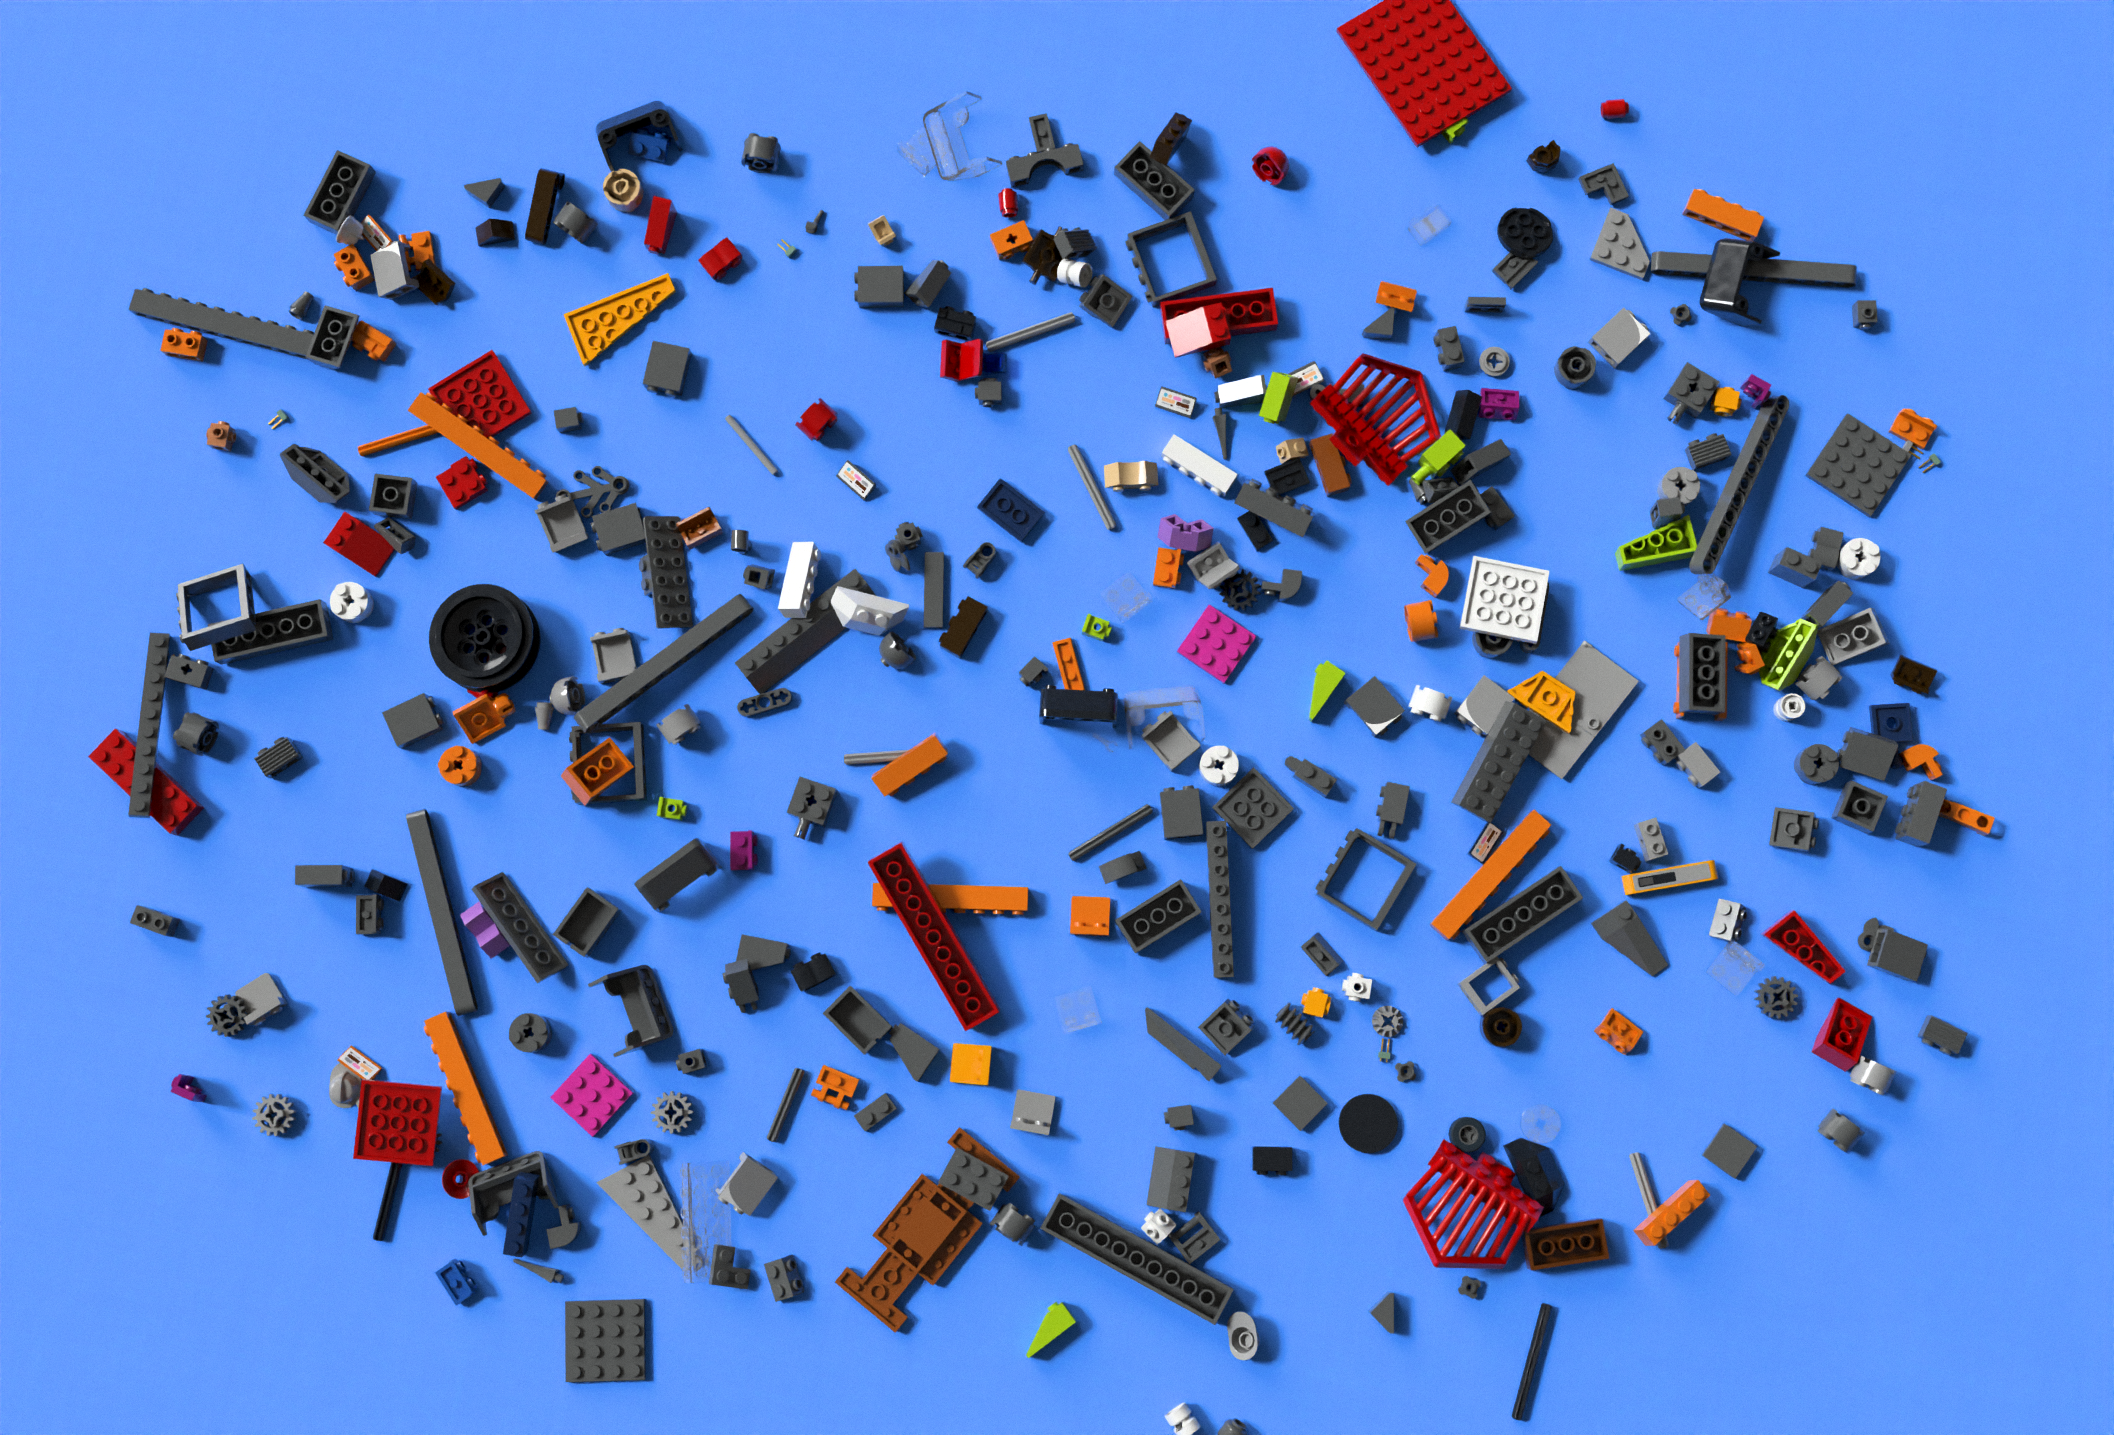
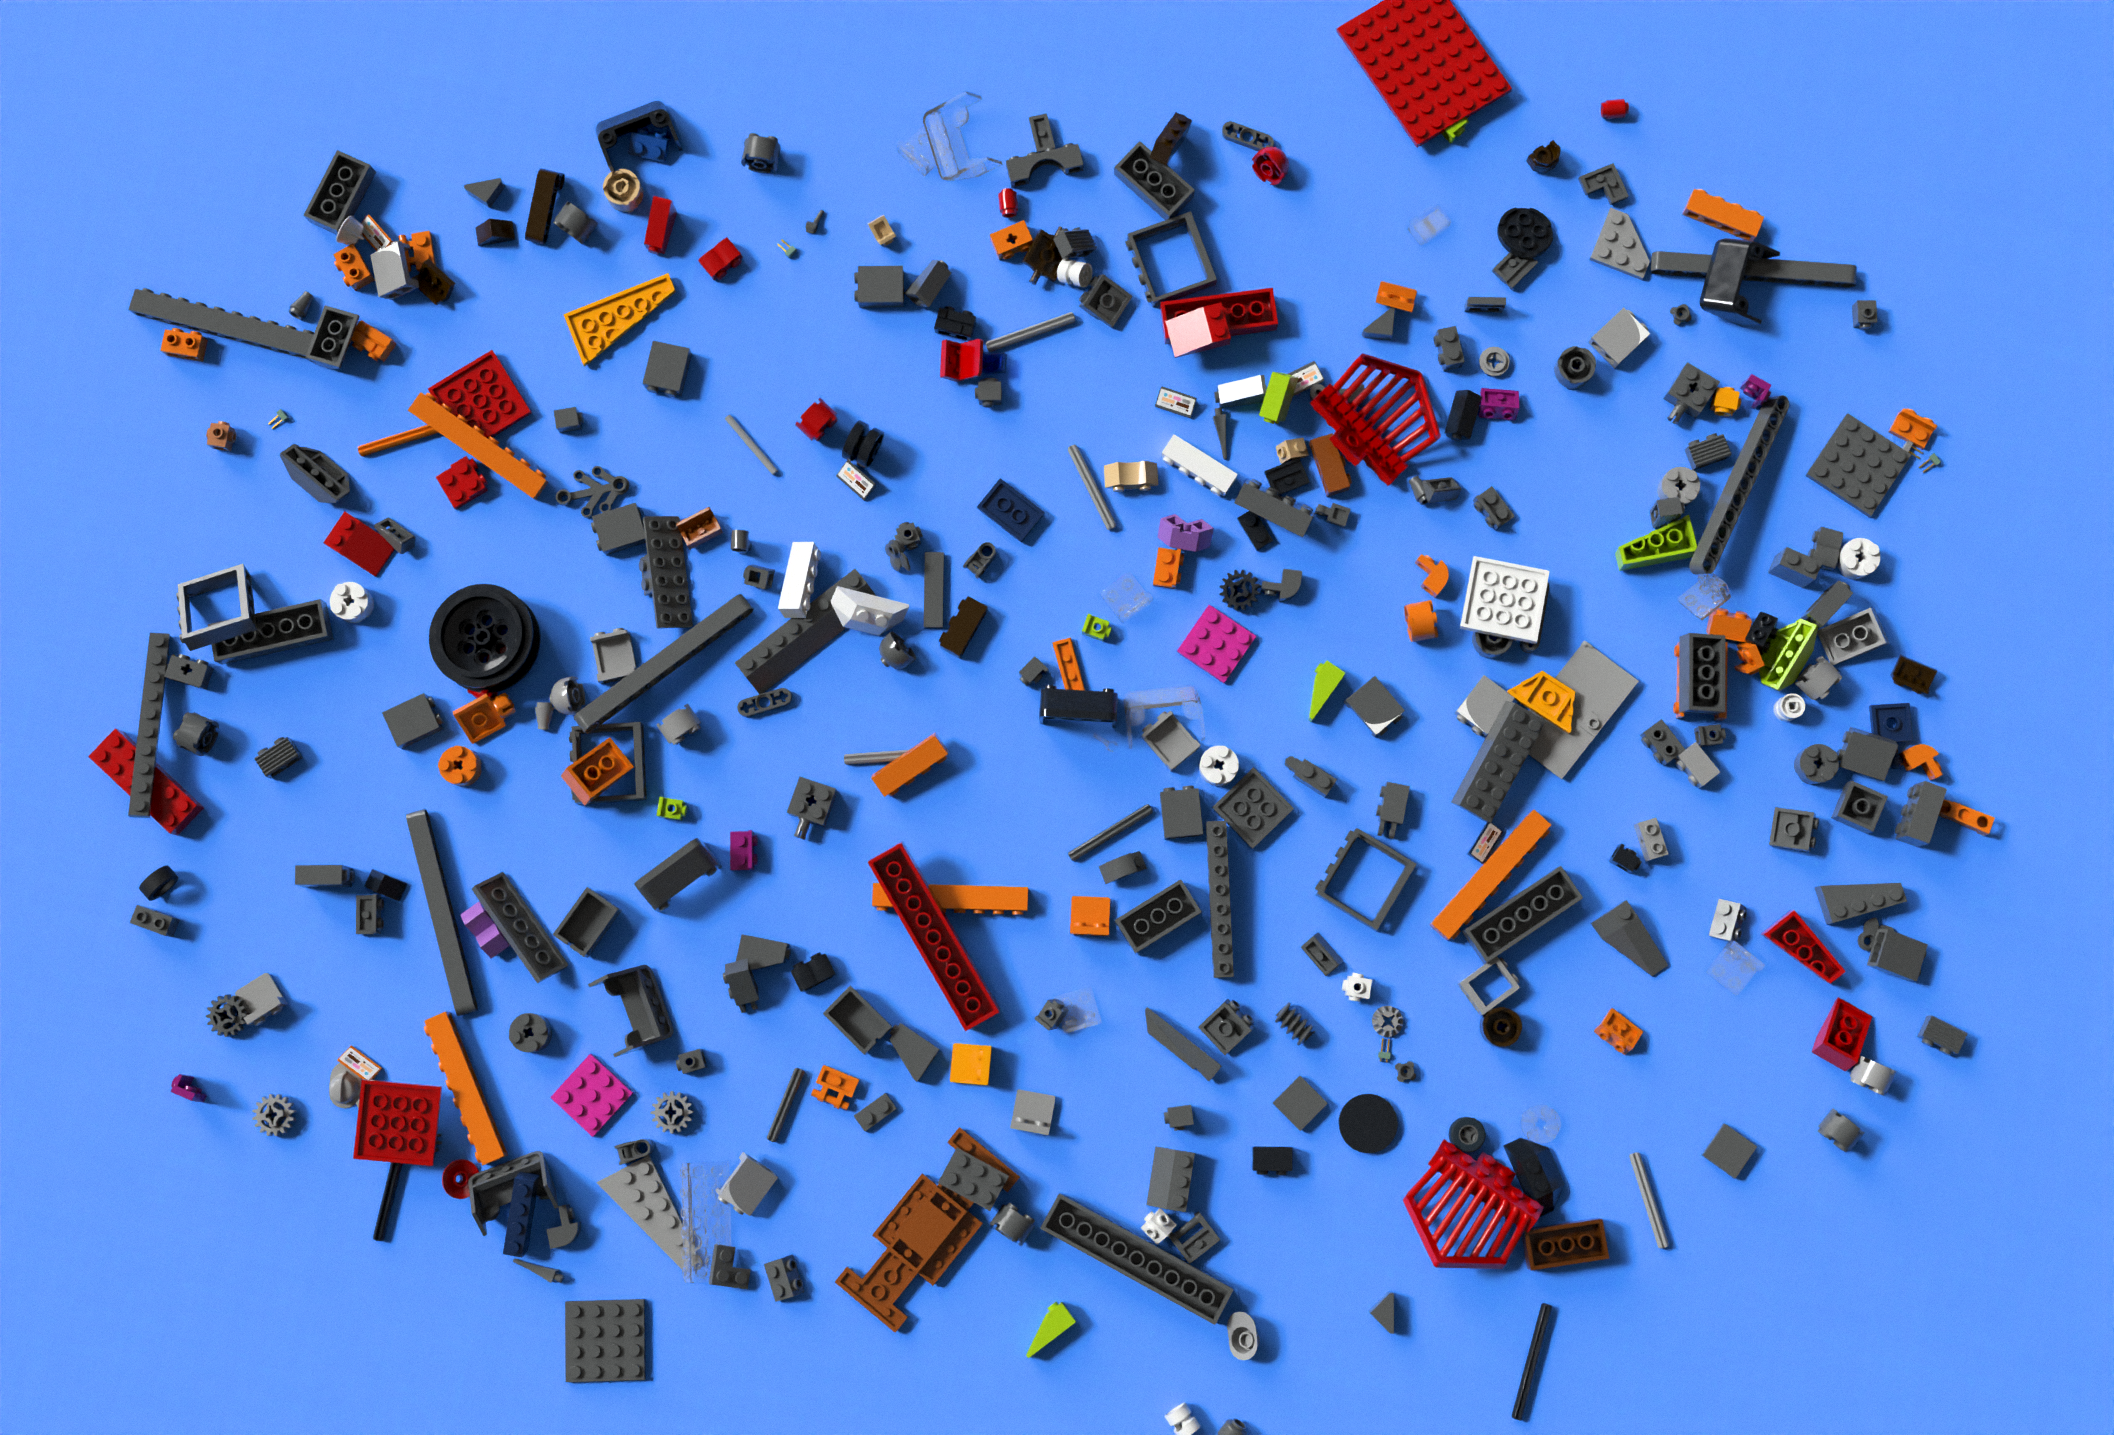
dark grey brick [369,473,418,520] -> none
blue bracket [435,1259,478,1306] -> none
light grey panel [534,494,589,553] -> none
light grey bracket [1187,542,1240,589] -> none
nougat brick [1203,347,1232,379] -> none
light orange brick [1301,987,1331,1018] -> none
dark grey brick [1405,480,1492,554] -> none
white brick [1408,685,1453,722] -> none
lime brick [1411,430,1466,485] -> none
dark grey slope [1450,439,1511,486] -> none
dark grey plate [1458,1276,1481,1299] -> none
beam [1621,860,1718,895] -> none
orange brick [1633,1180,1710,1246] -> none
dark grey gear [1754,976,1798,1019] -> none
none -> black tyre [139,865,179,901]
none -> black wheel [842,420,884,469]
none -> dark grey brick [1034,998,1069,1031]
none -> dark grey beam [1222,121,1274,151]
none -> dark grey plate [1315,503,1351,528]
none -> dark grey brick [1694,724,1726,747]
none -> dark grey wedge [1814,883,1907,924]

